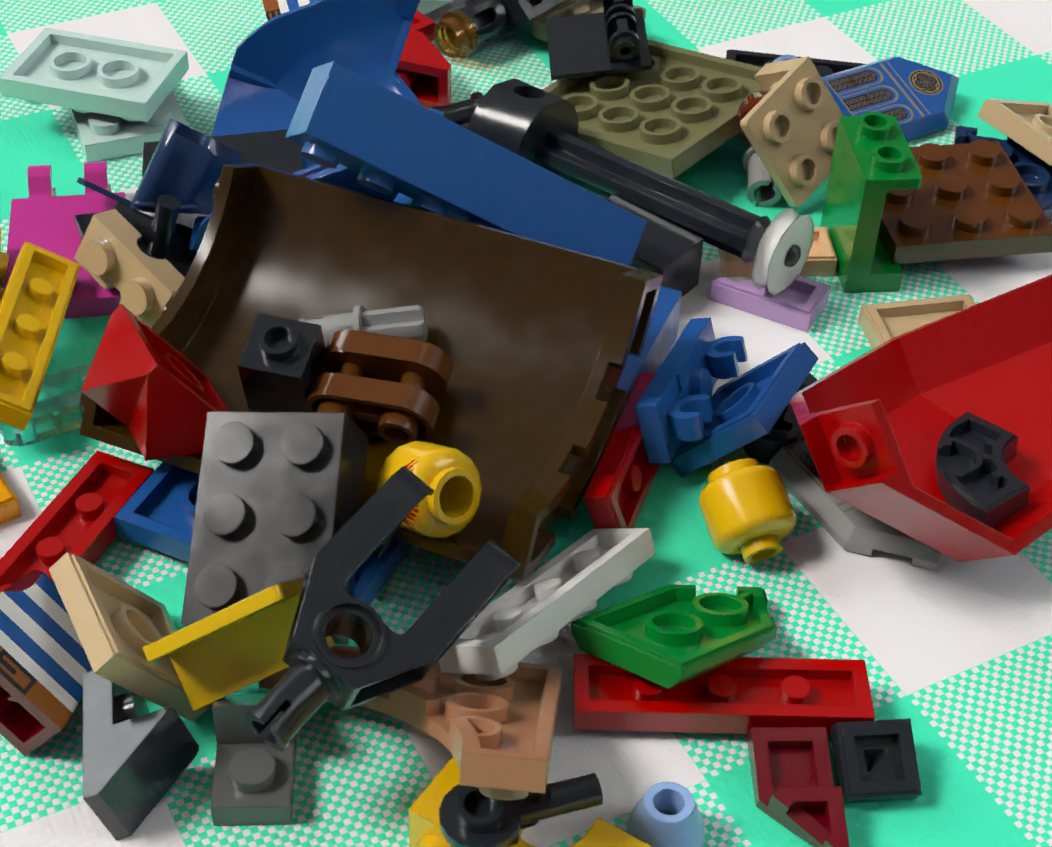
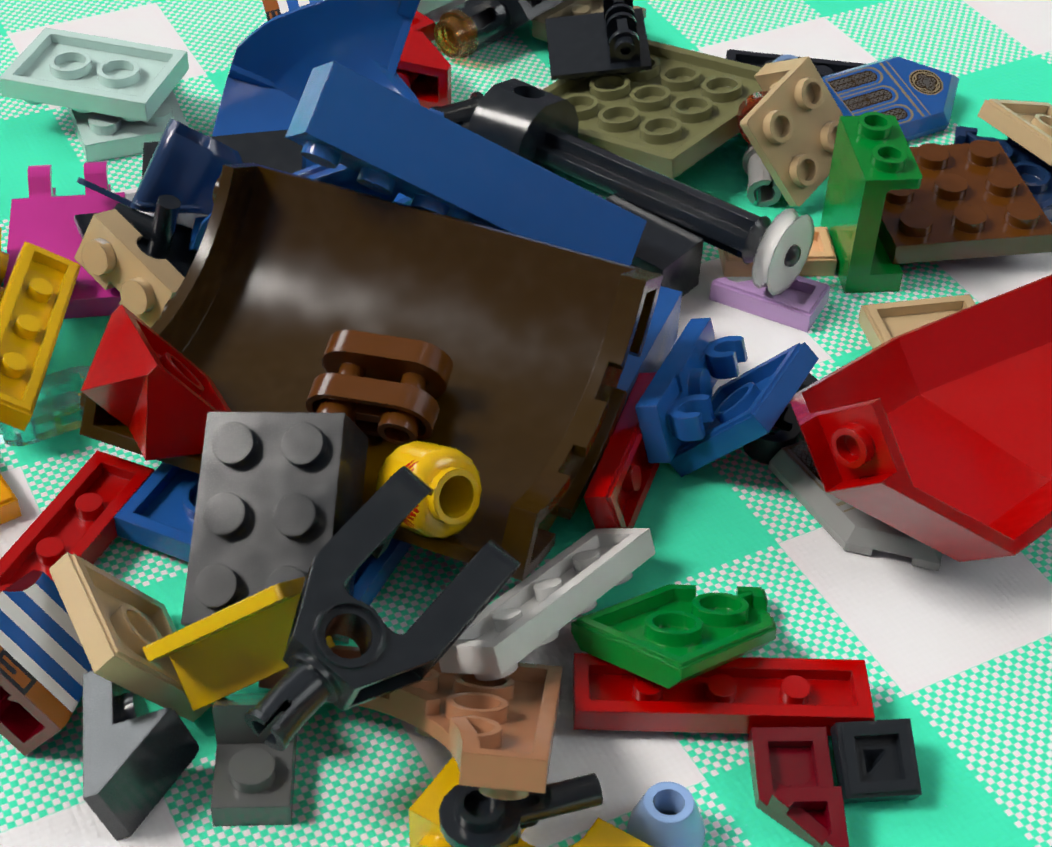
black brick [237,313,327,413] -> none
light grey axle [298,305,428,348] -> none
yellow head [699,458,797,563] -> none
black tile [935,412,1030,528] -> none

